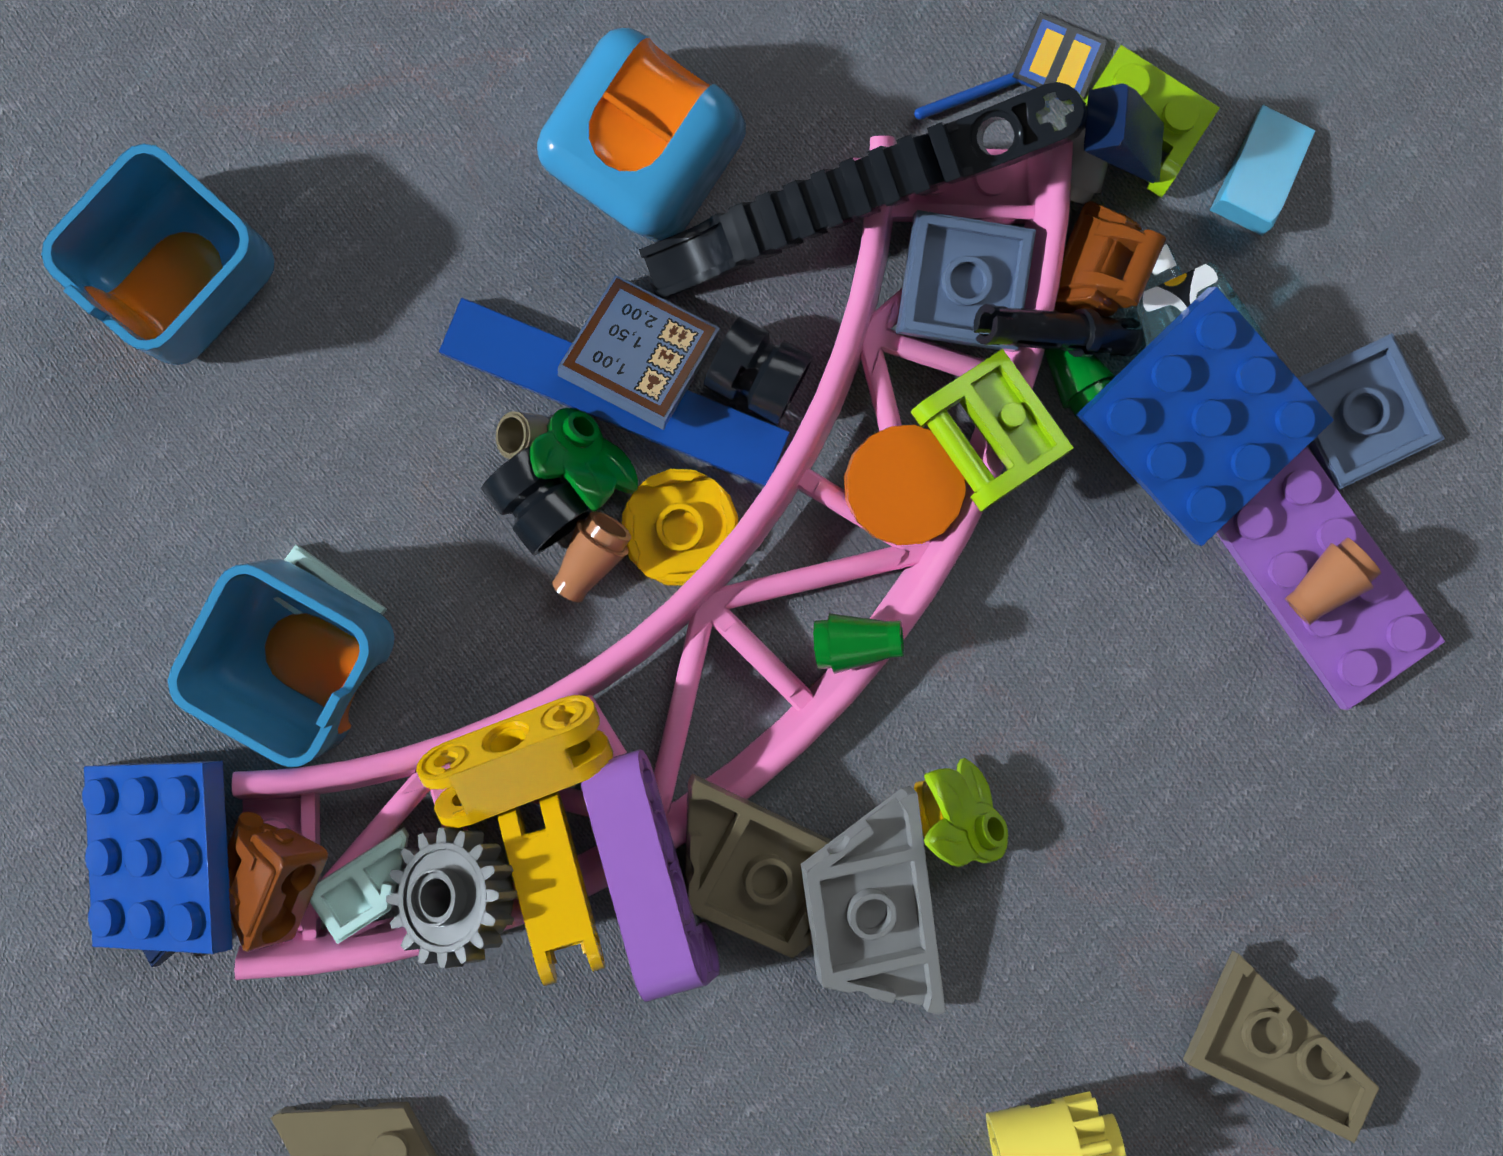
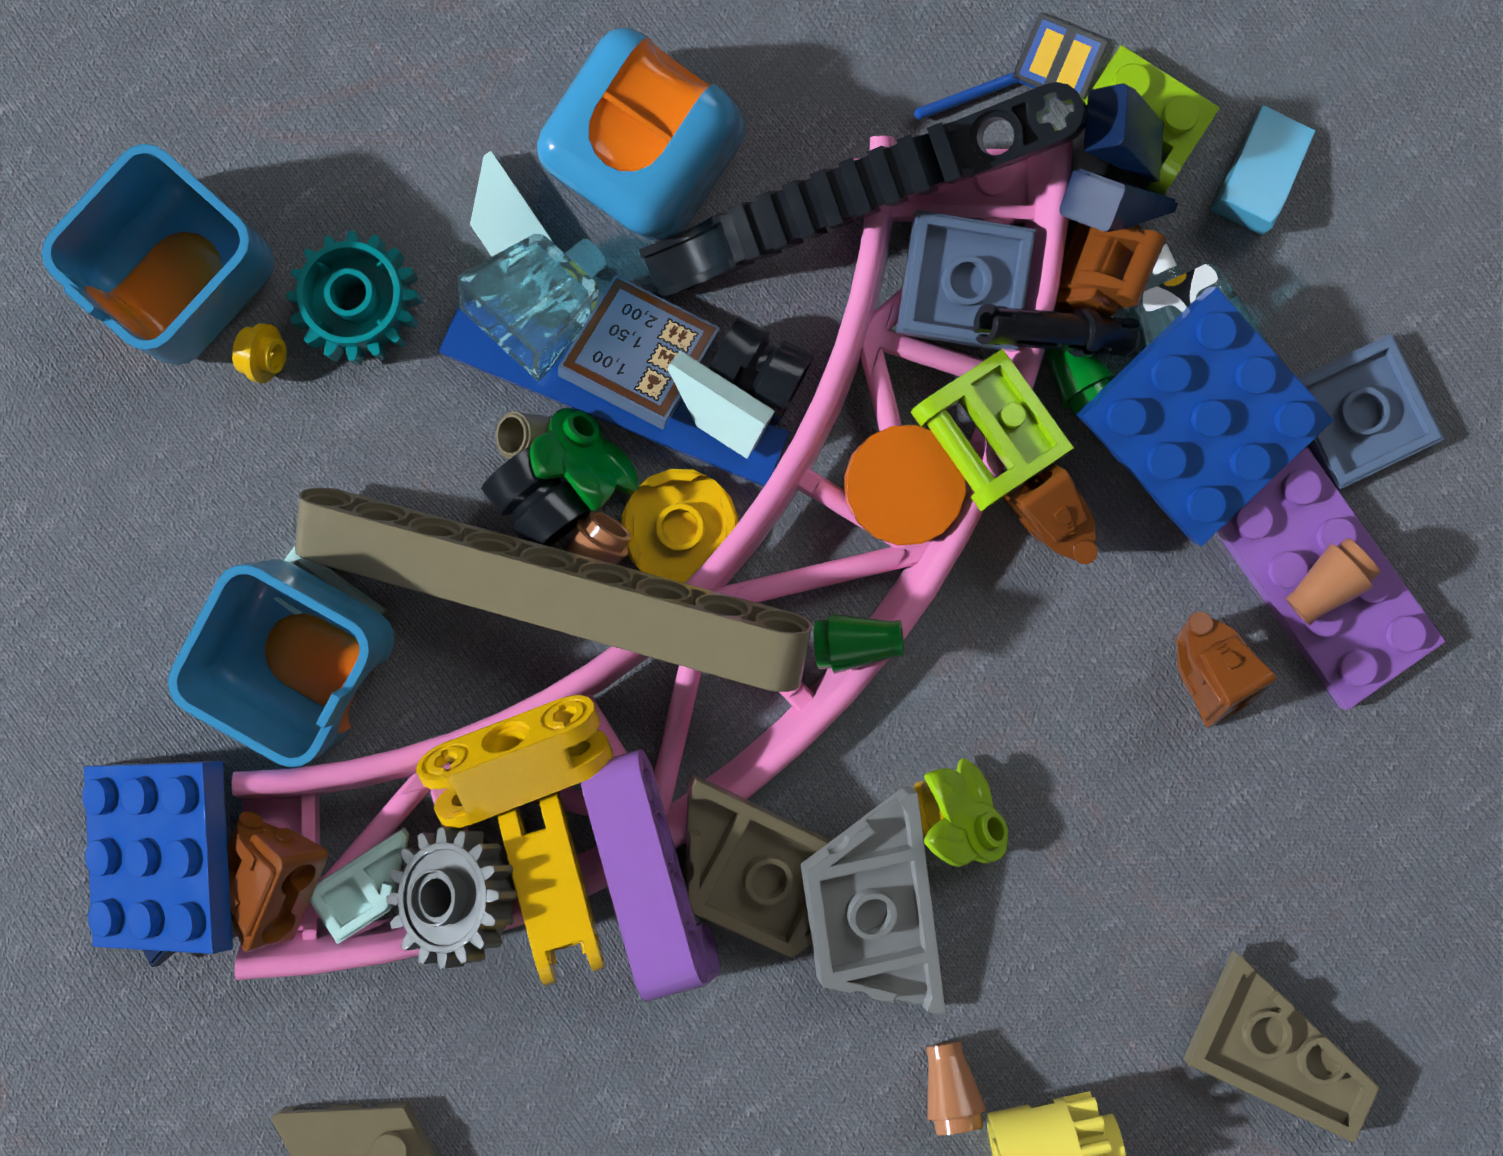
none -> yellow plate [232,323,287,384]
none -> teal gear [286,230,423,365]
none -> dark tan beam [295,487,812,692]
none -> clear light blue torso [458,234,606,382]
none -> light aqua tile [470,151,554,277]
none -> light aqua tile [668,351,775,459]
none -> nougat cone [926,1041,987,1135]
none -> dark orange piece [1003,463,1097,564]
none -> dark blue slope [1059,168,1178,232]
none -> dark orange piece [1175,611,1277,728]

